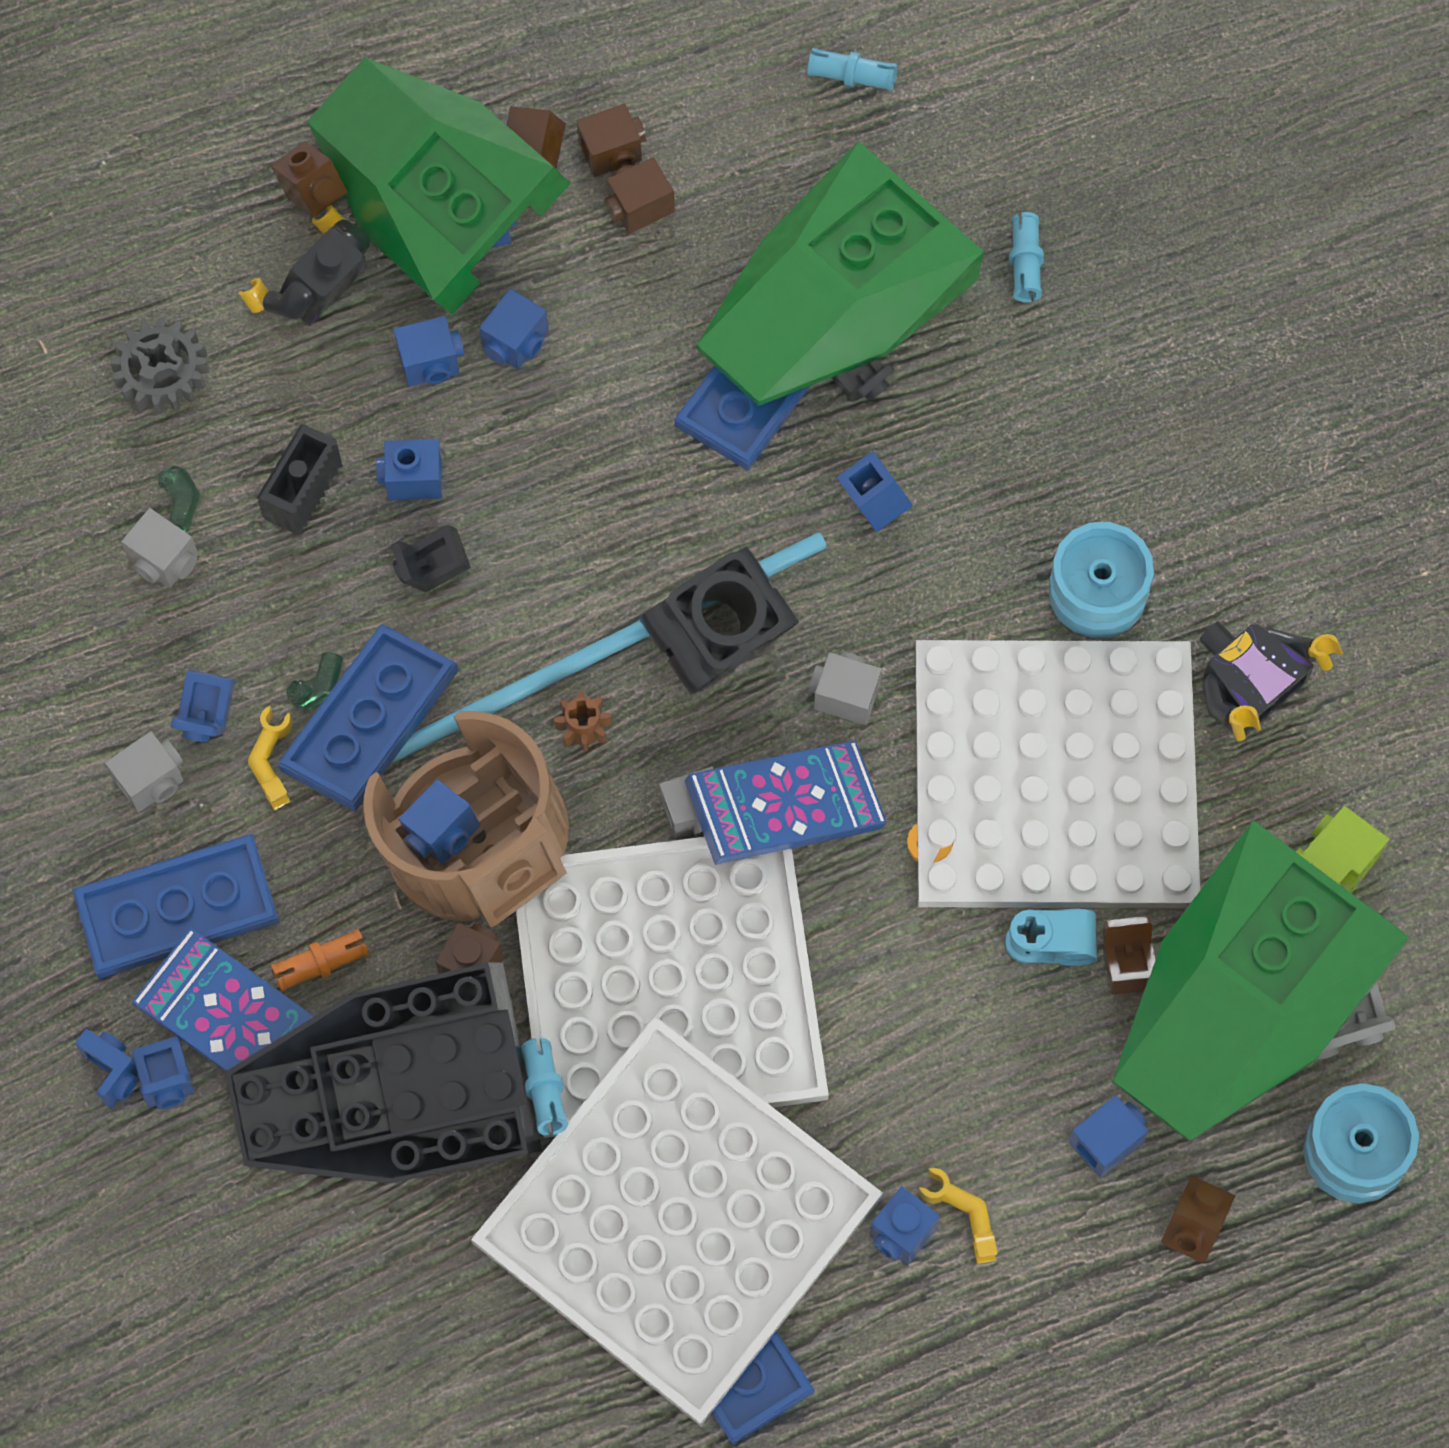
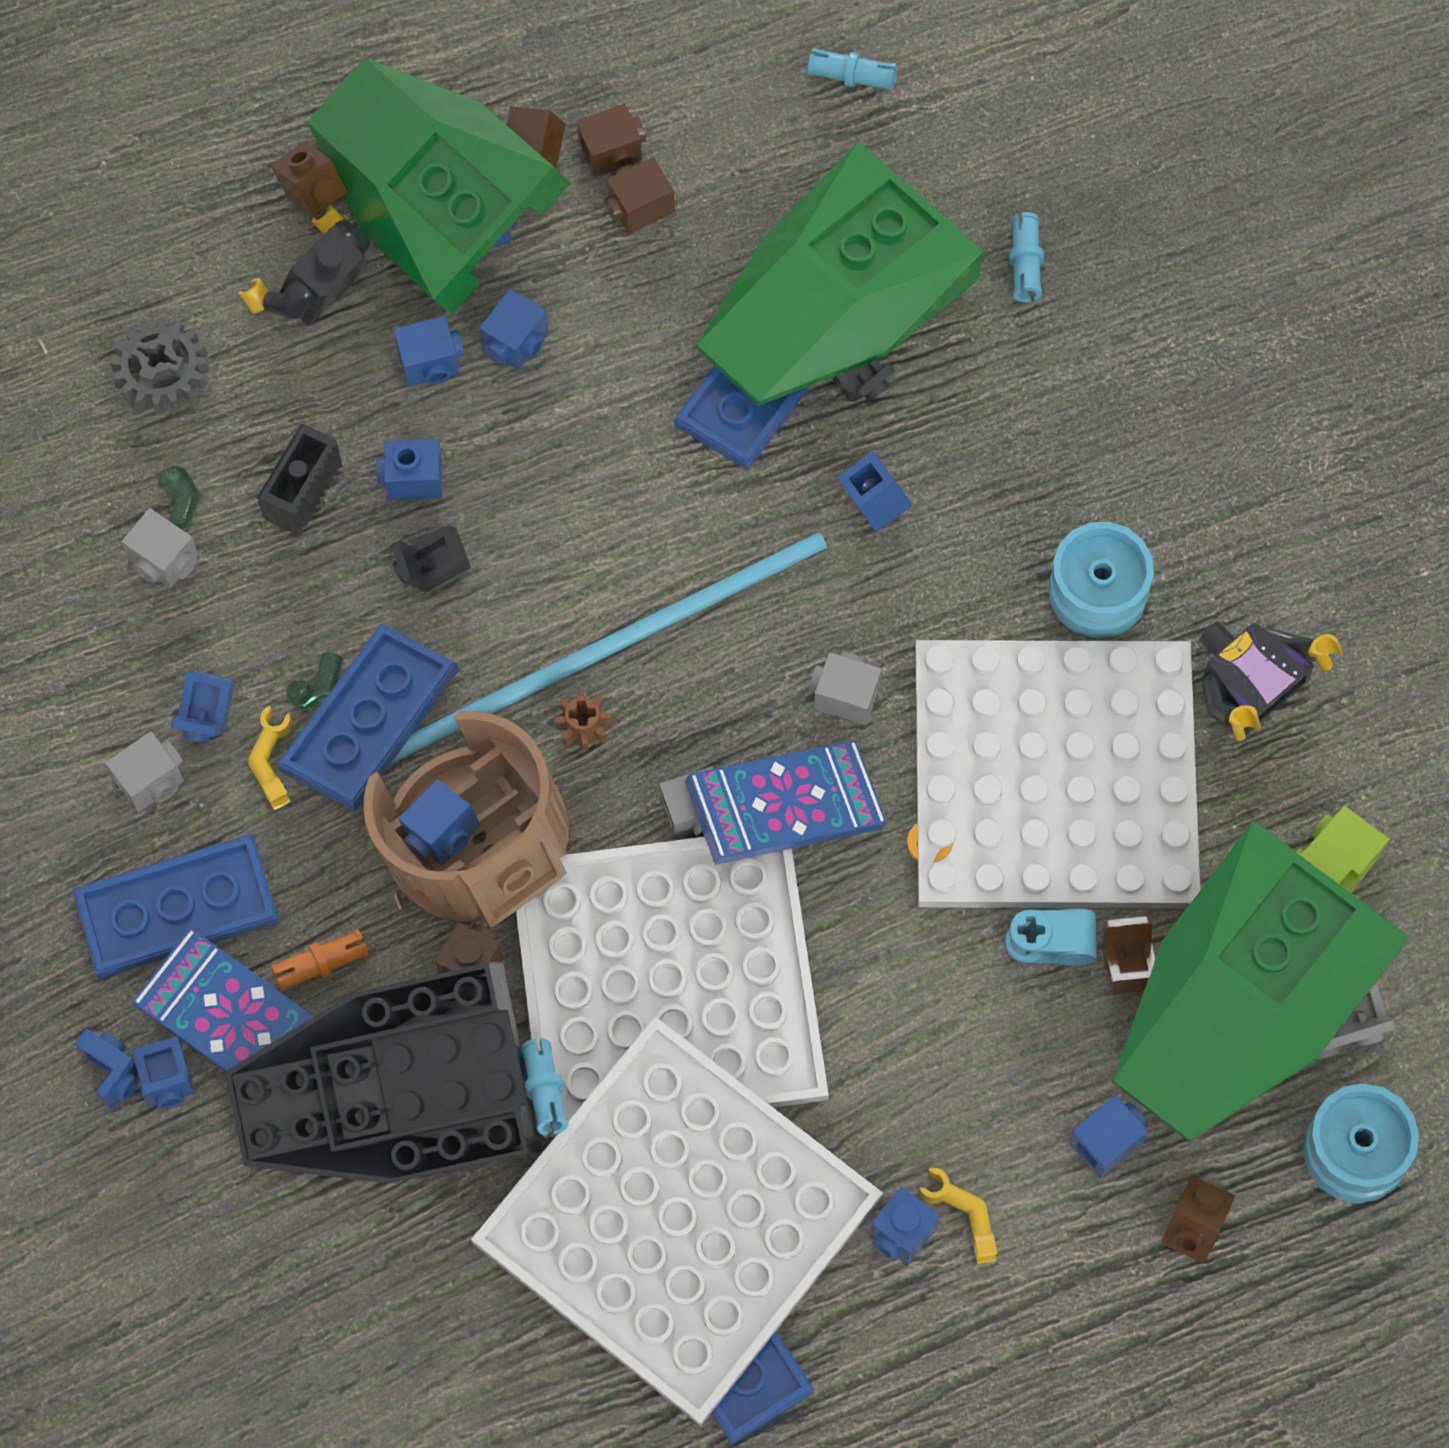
black piece [639,546,799,695] -> none

